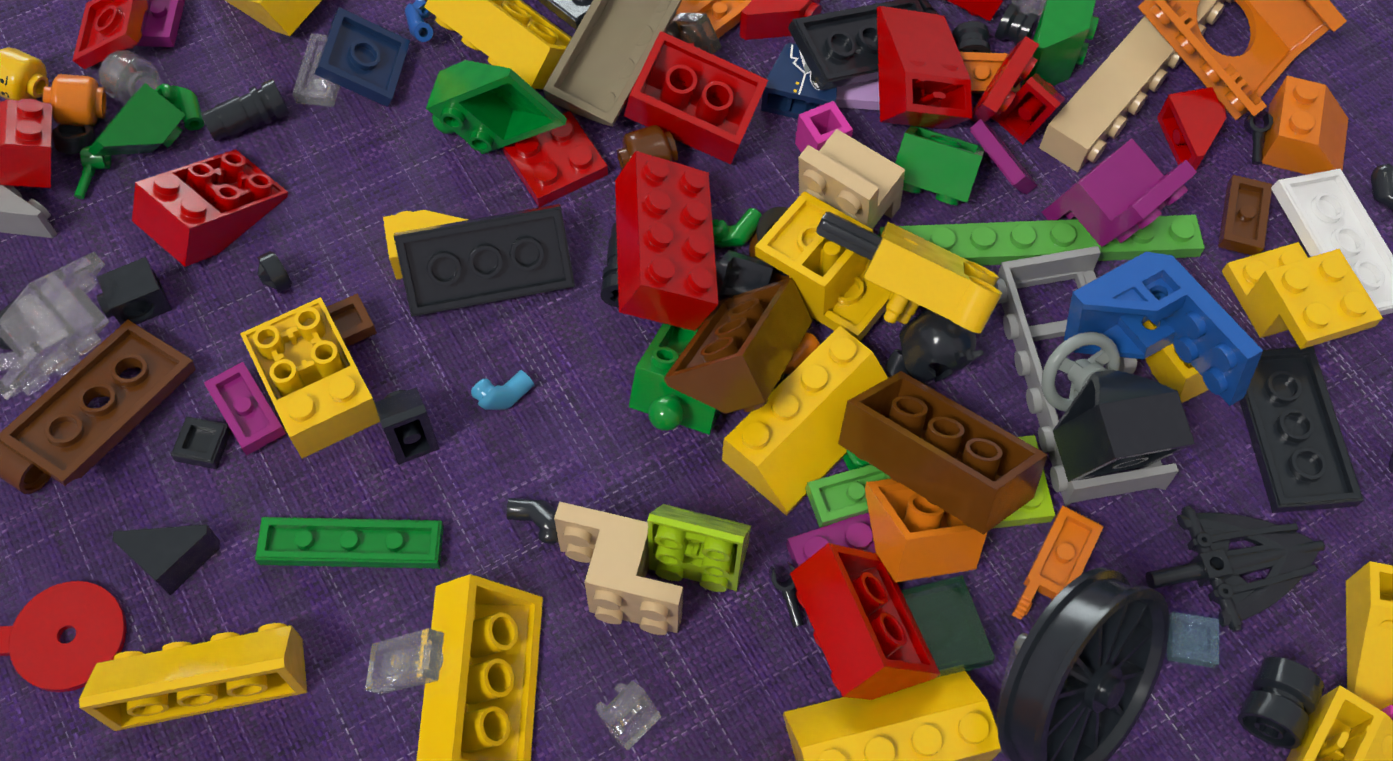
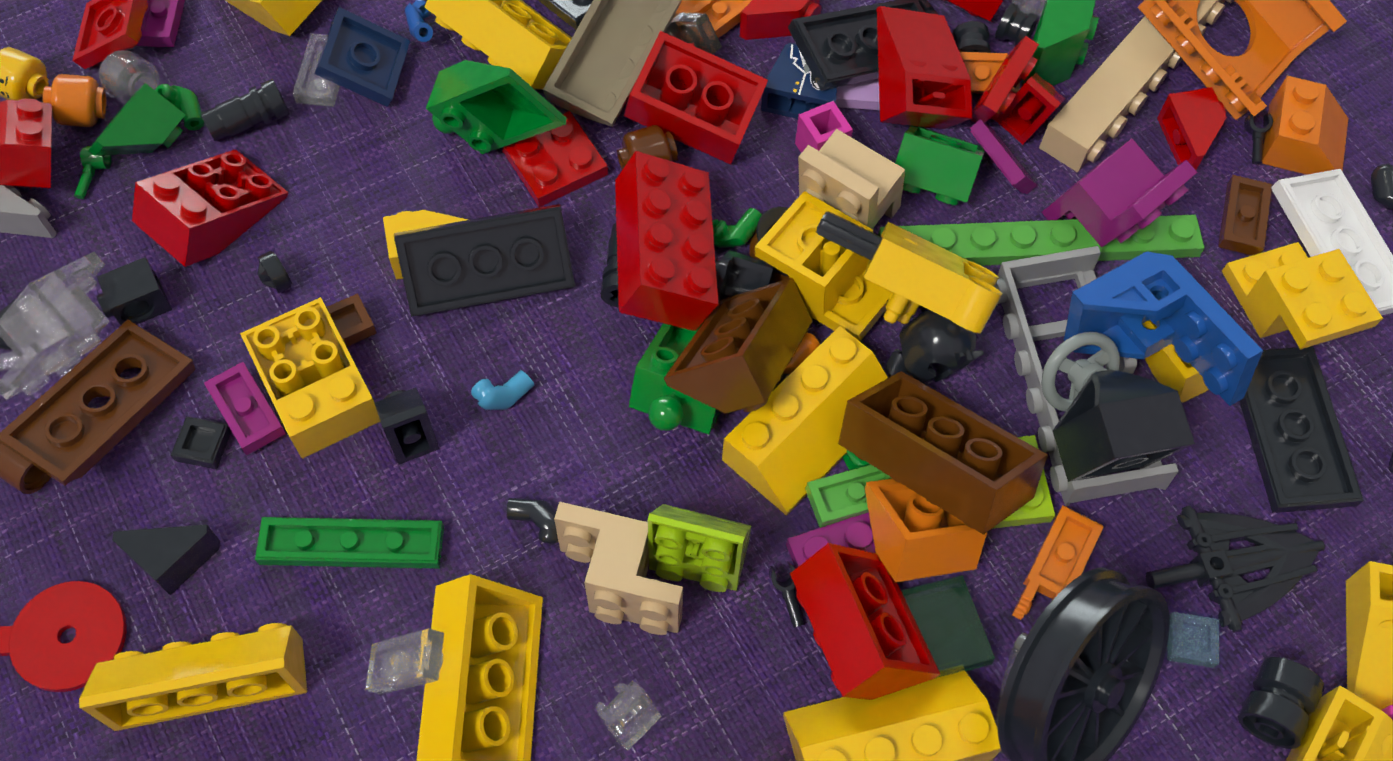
black tile [52,125,96,154] -> none

